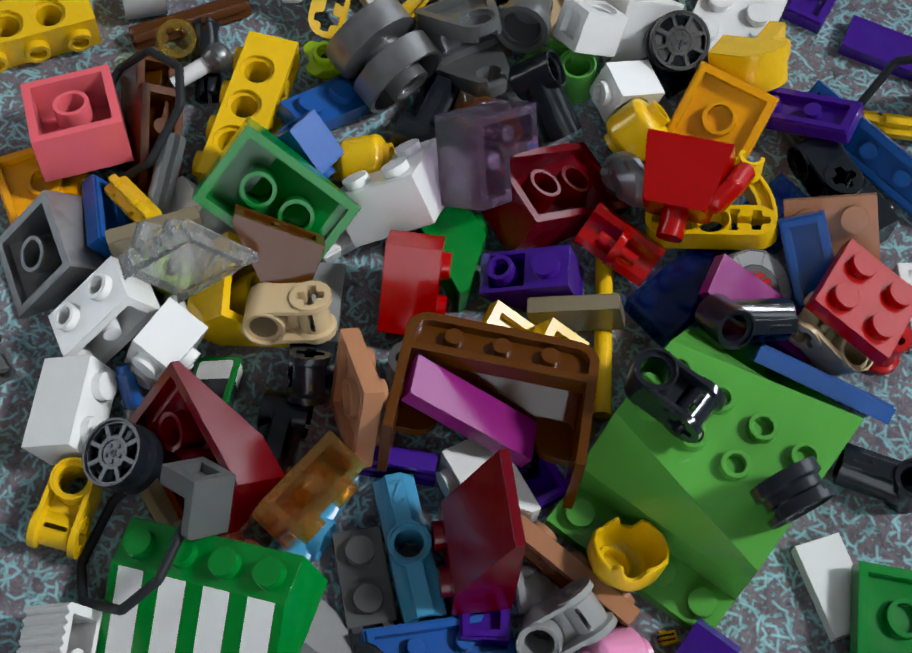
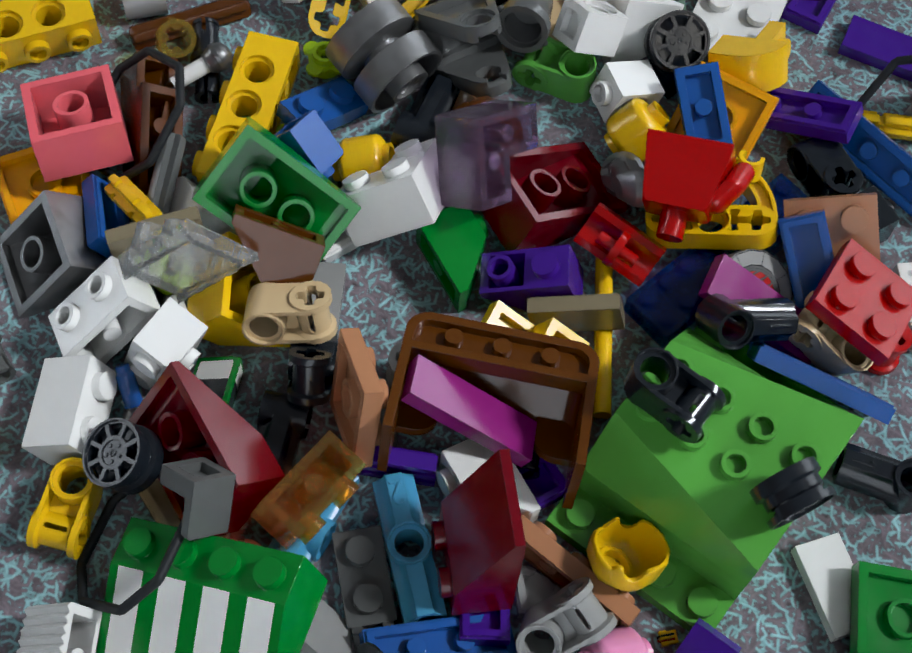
red brick [377,230,453,335] -> none
black piece [509,50,582,143] -> none
none -> blue plate [674,61,733,144]

